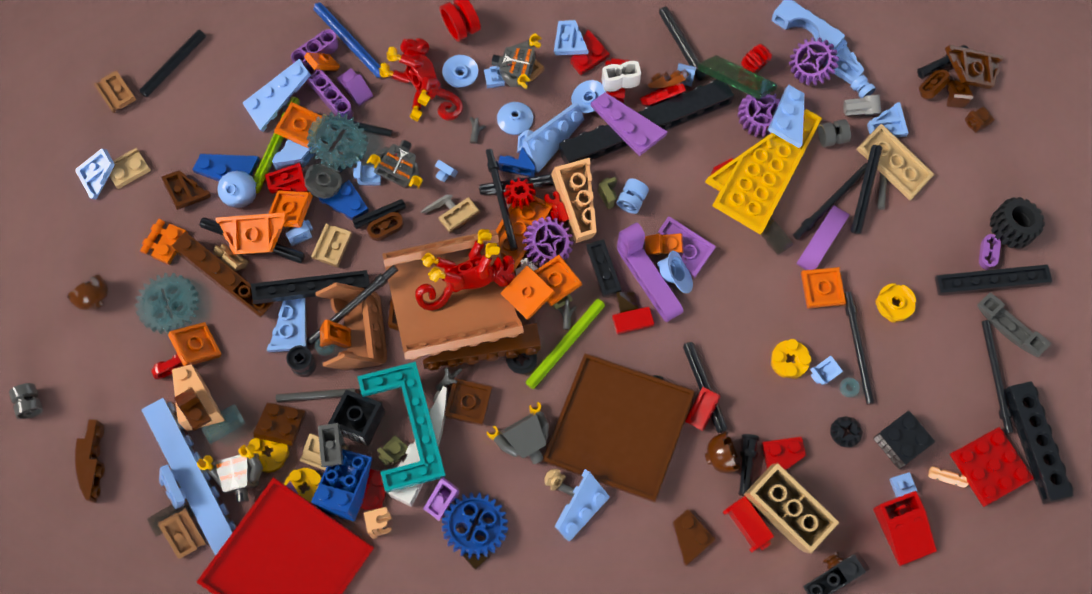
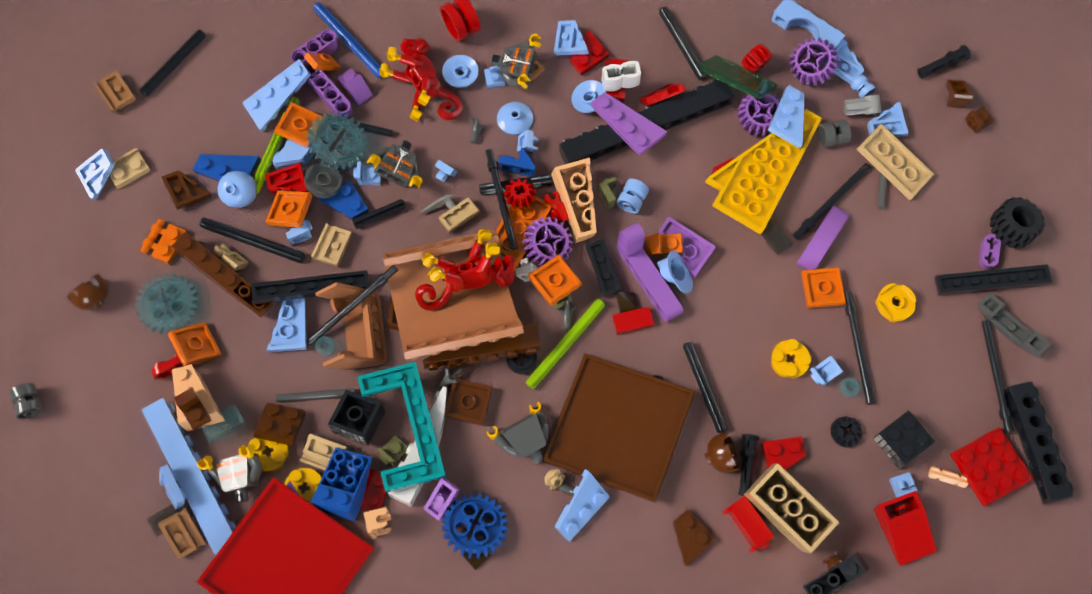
reddish brown slope [75,419,105,503] -> none
orange wing [216,212,288,255] -> none
black wheel [286,345,316,377] -> none
dark grey slope [318,423,345,467] -> none
orange slope [320,319,351,348] -> none
reddish brown plate [367,212,404,241] -> none
orange plate [500,266,555,320] -> none
light blue wing [522,103,584,173] -> none
dark orange slope [648,69,689,88] -> none
light blue tile [677,64,696,86] -> none
red tile [685,387,721,431] -> none
black axle [851,145,882,235] -> none
reddish brown plate [919,70,951,99] -> none
reddish brown wing [945,45,1003,89] -> none

